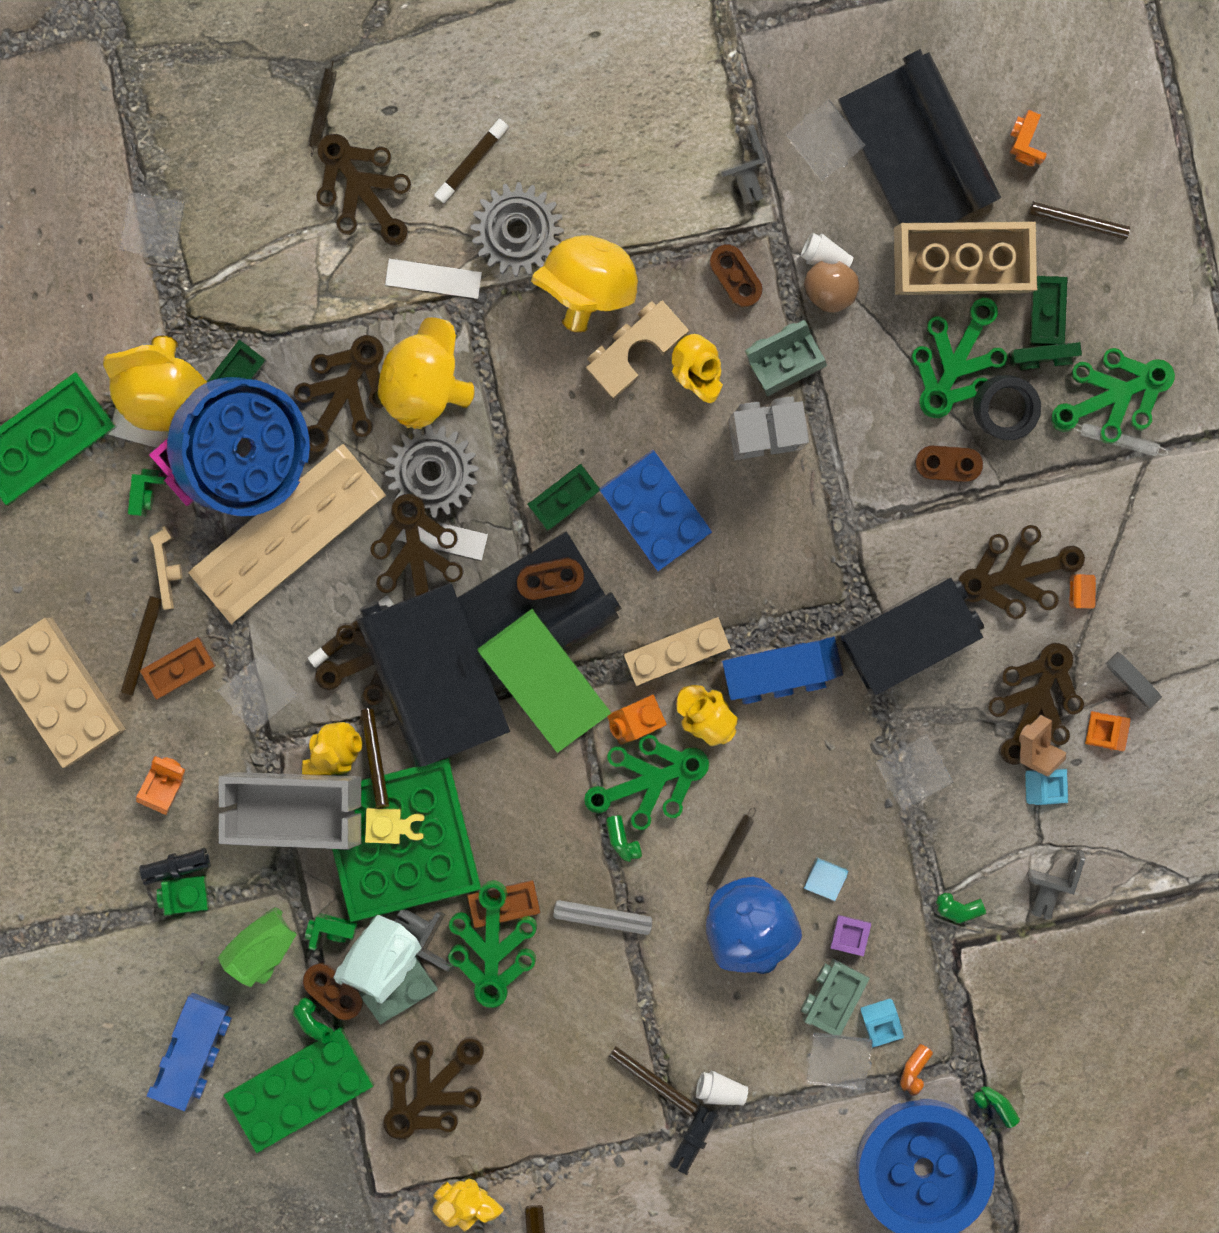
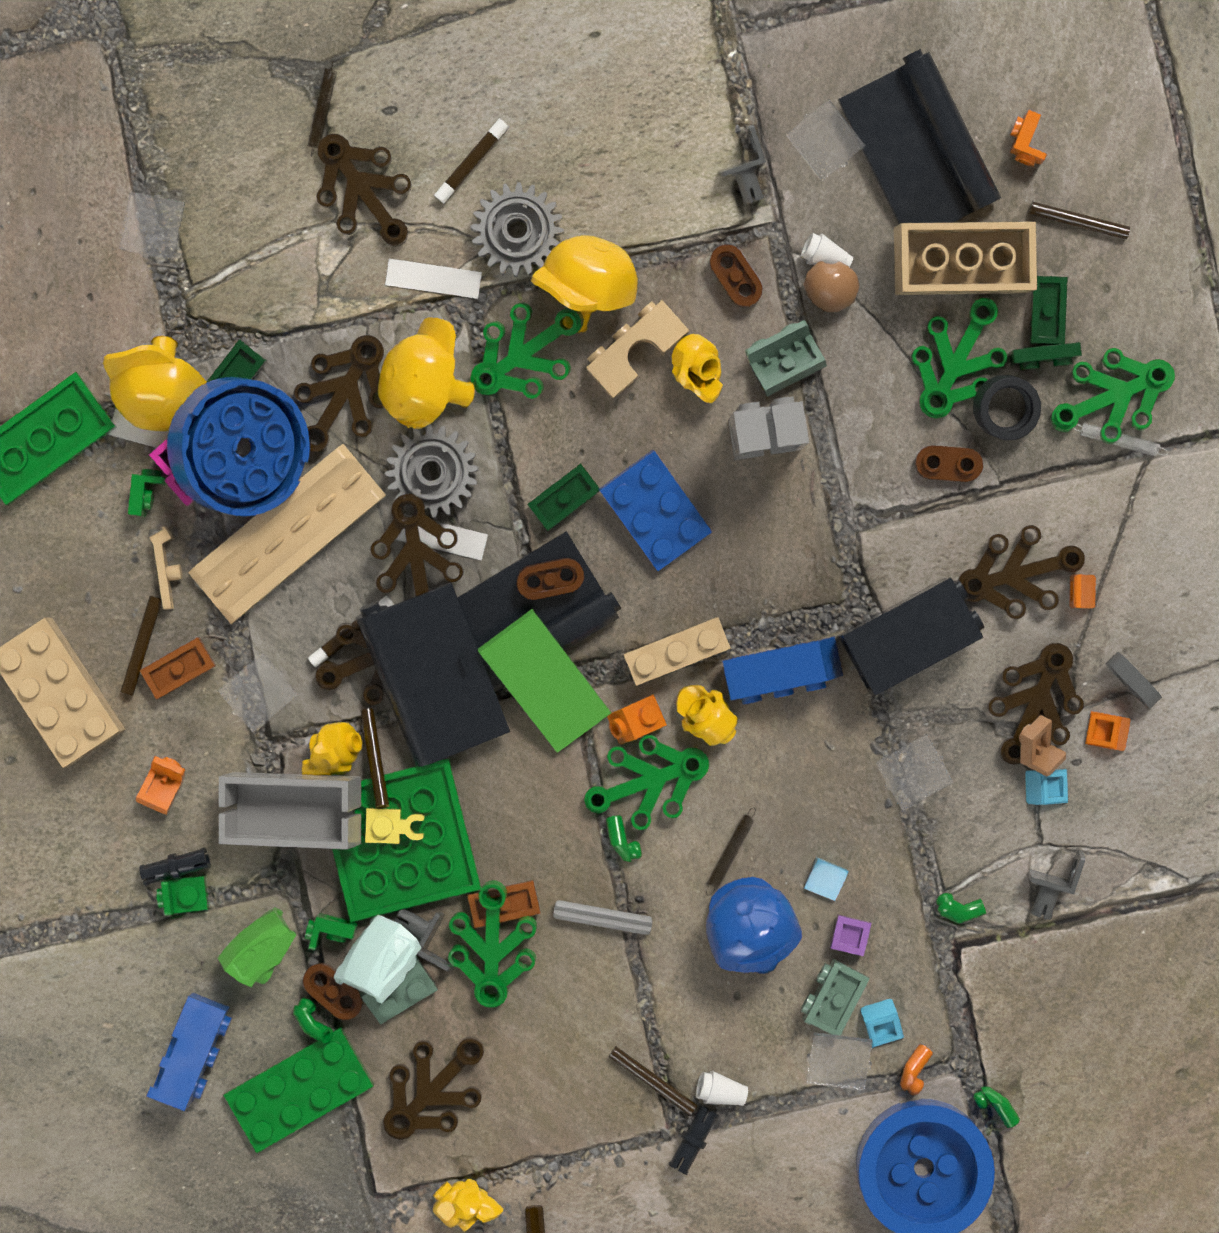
none -> green plant [470,302,584,399]

